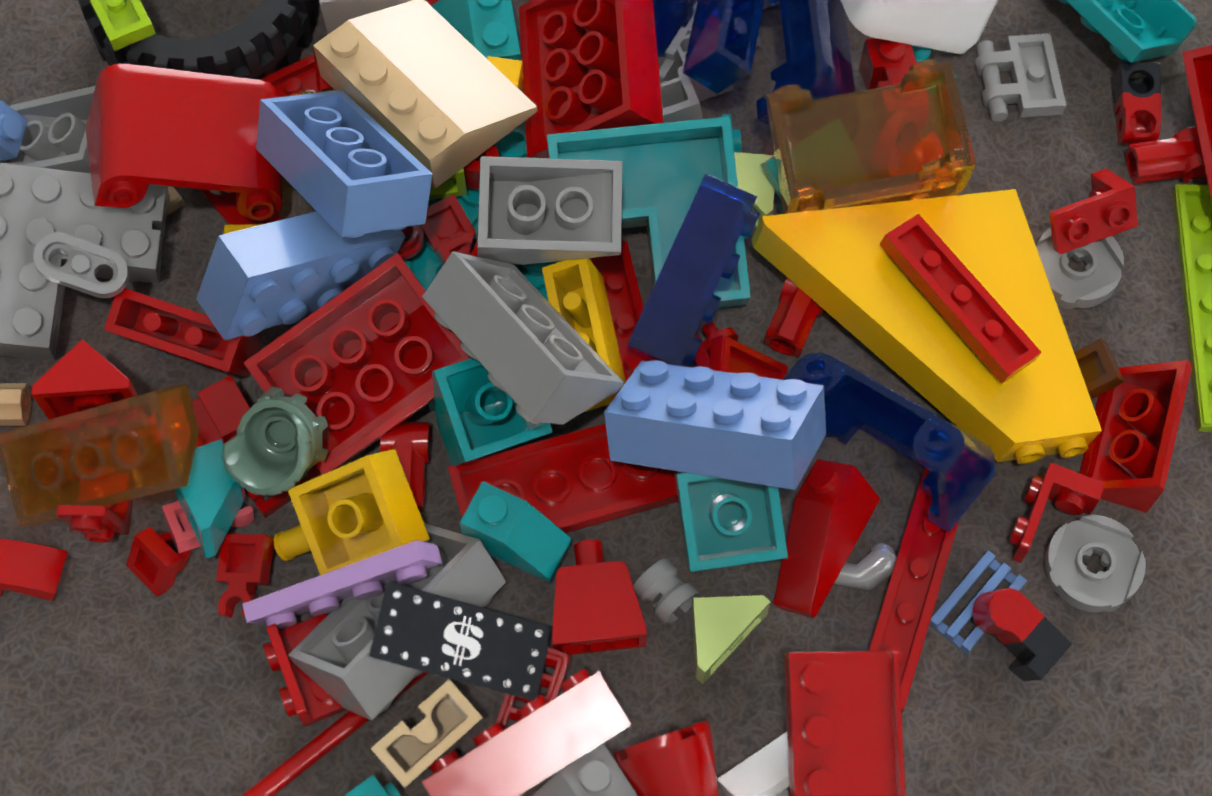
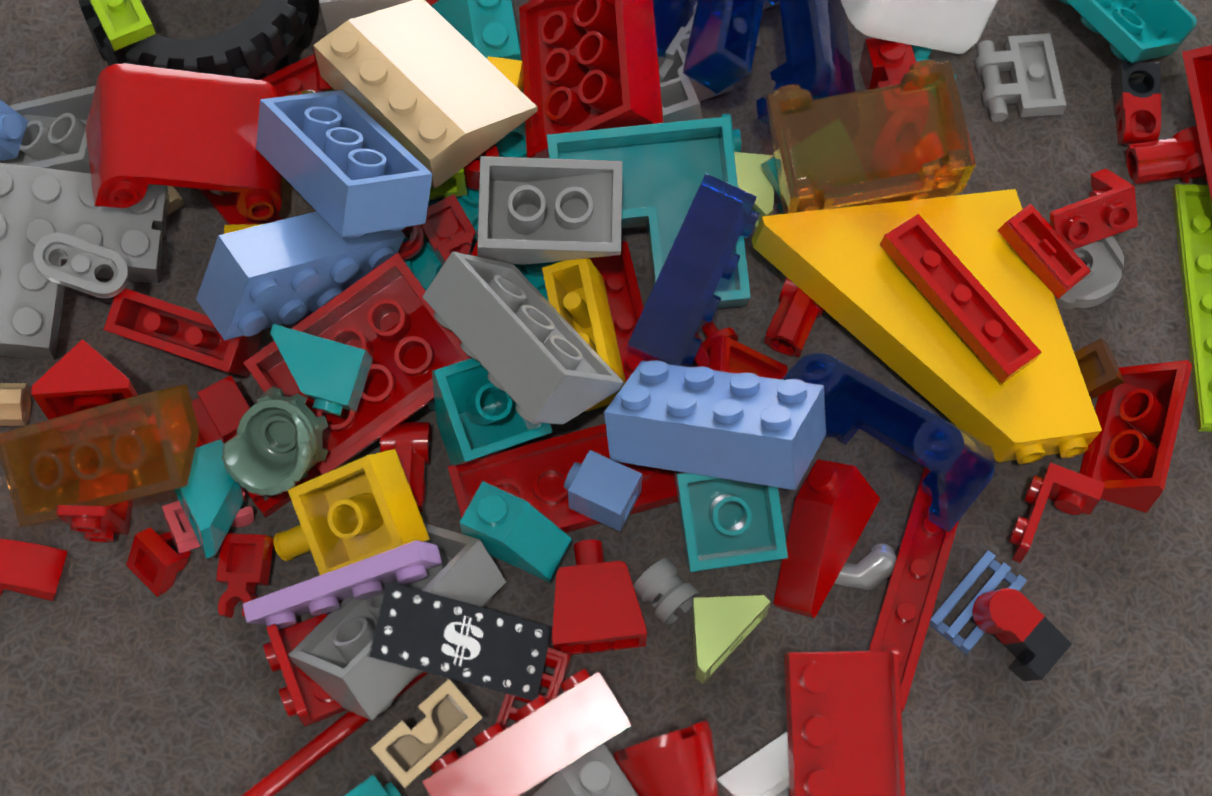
light grey plate [1044,515,1146,613] -> none
none -> teal slope [270,324,373,416]
none -> medium blue brick [564,450,642,532]
none -> red tile [997,203,1091,299]

